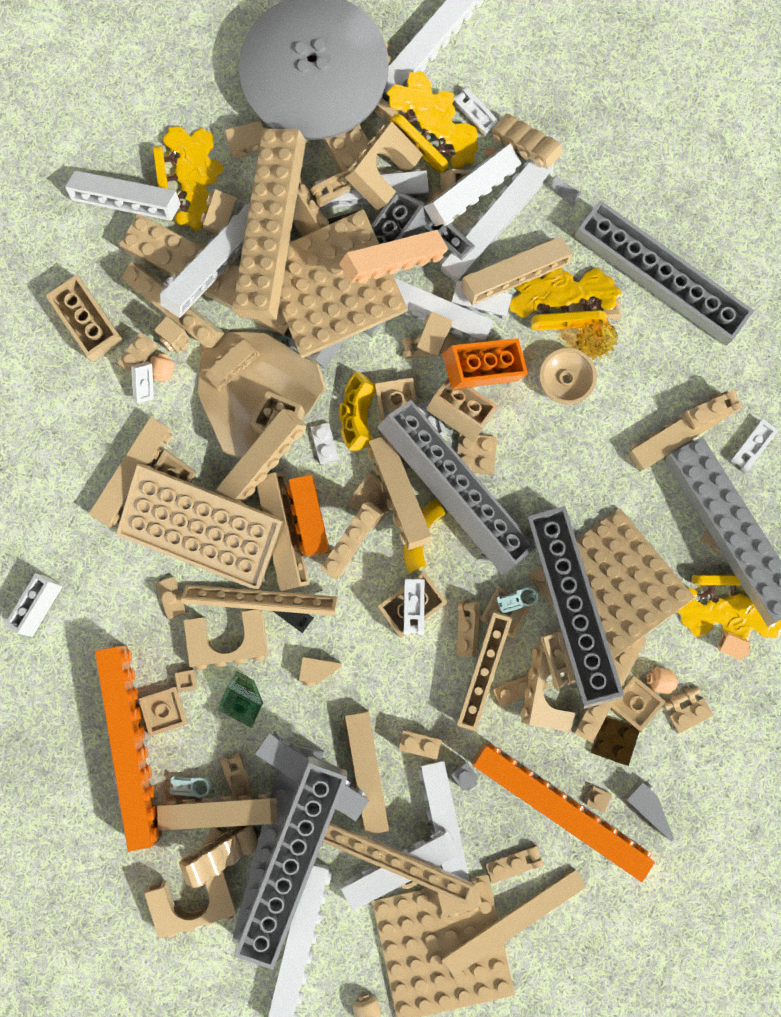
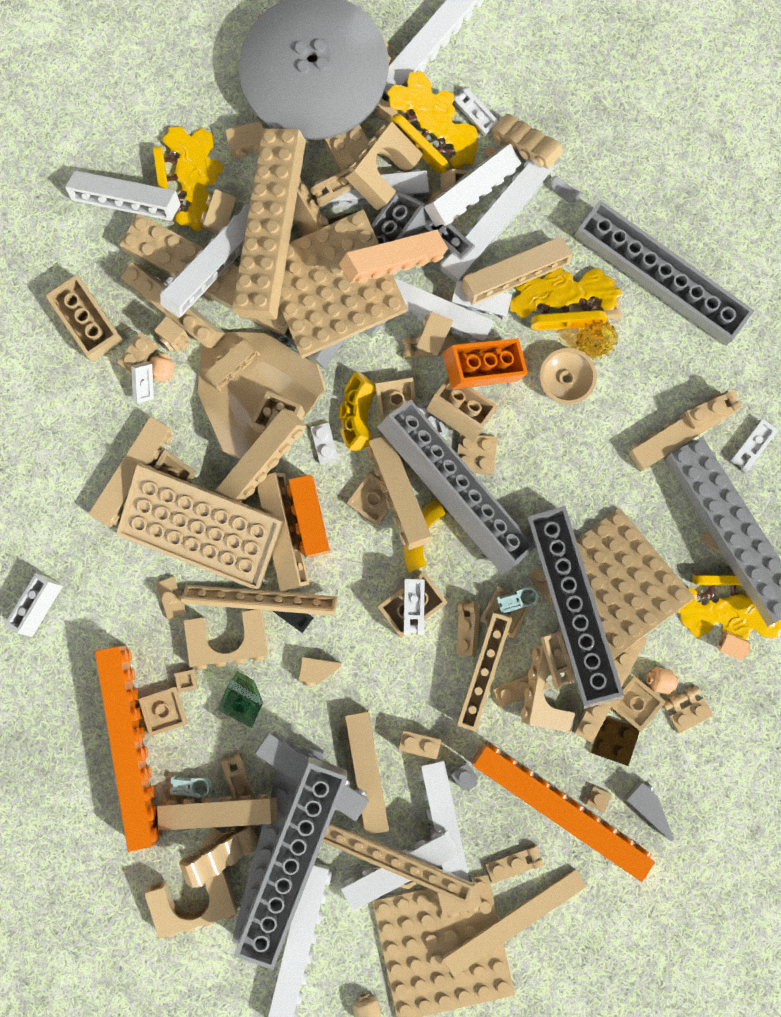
tan arch [320,501,385,580] -> none

